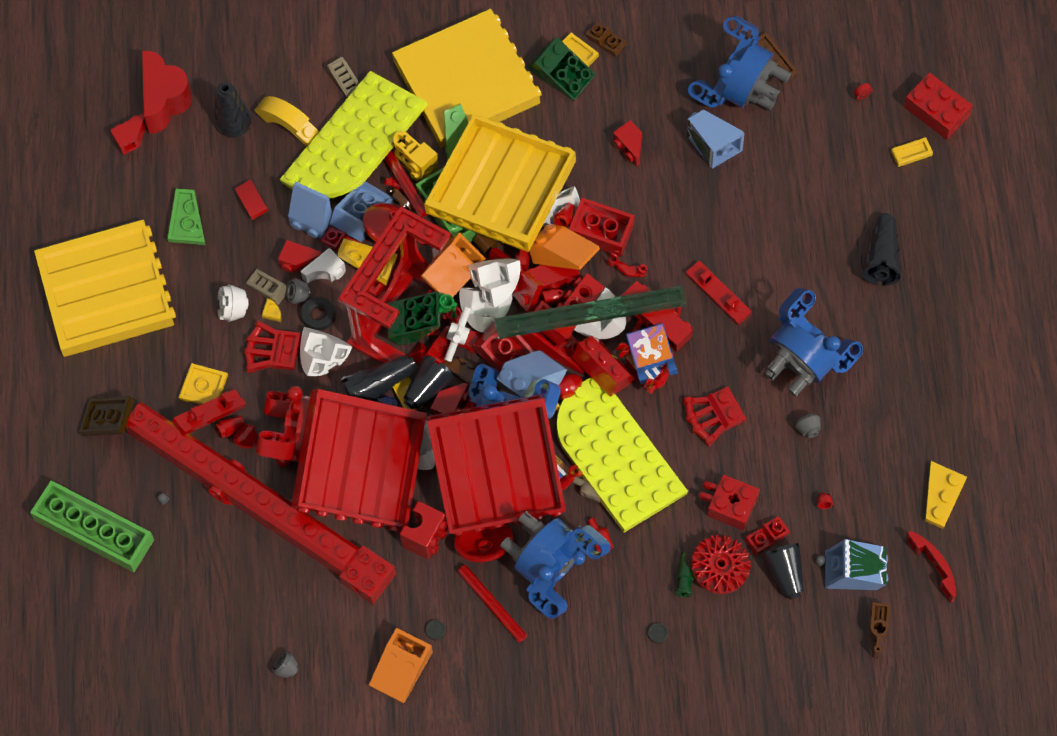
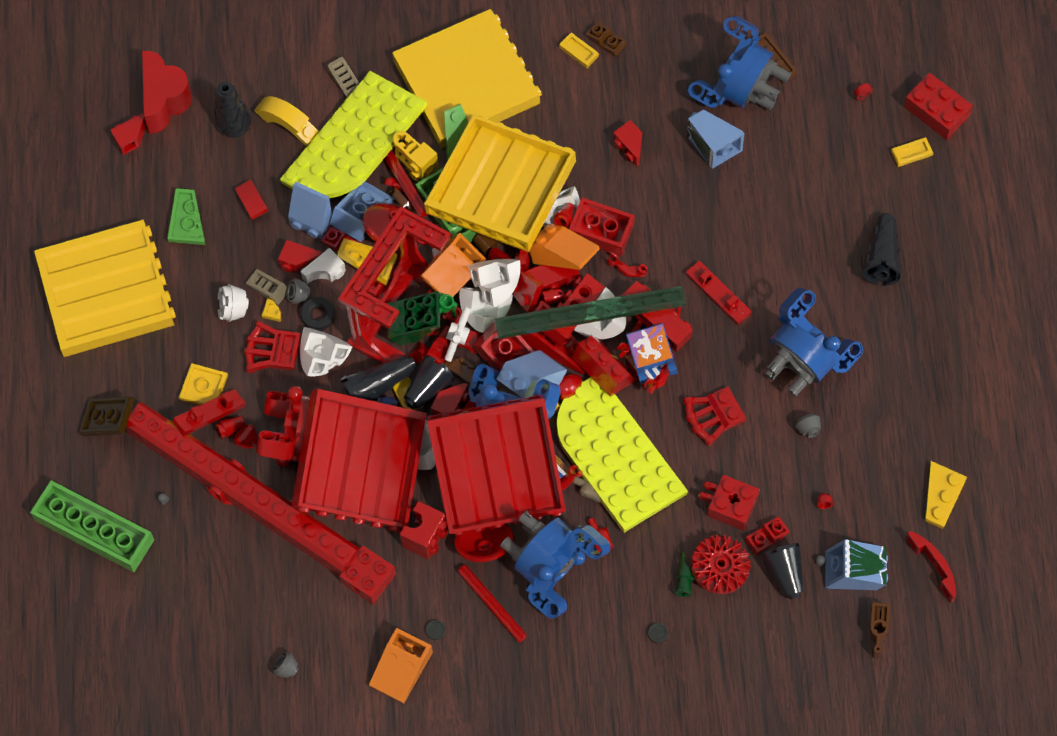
dark green slope [528,37,596,101] -> none

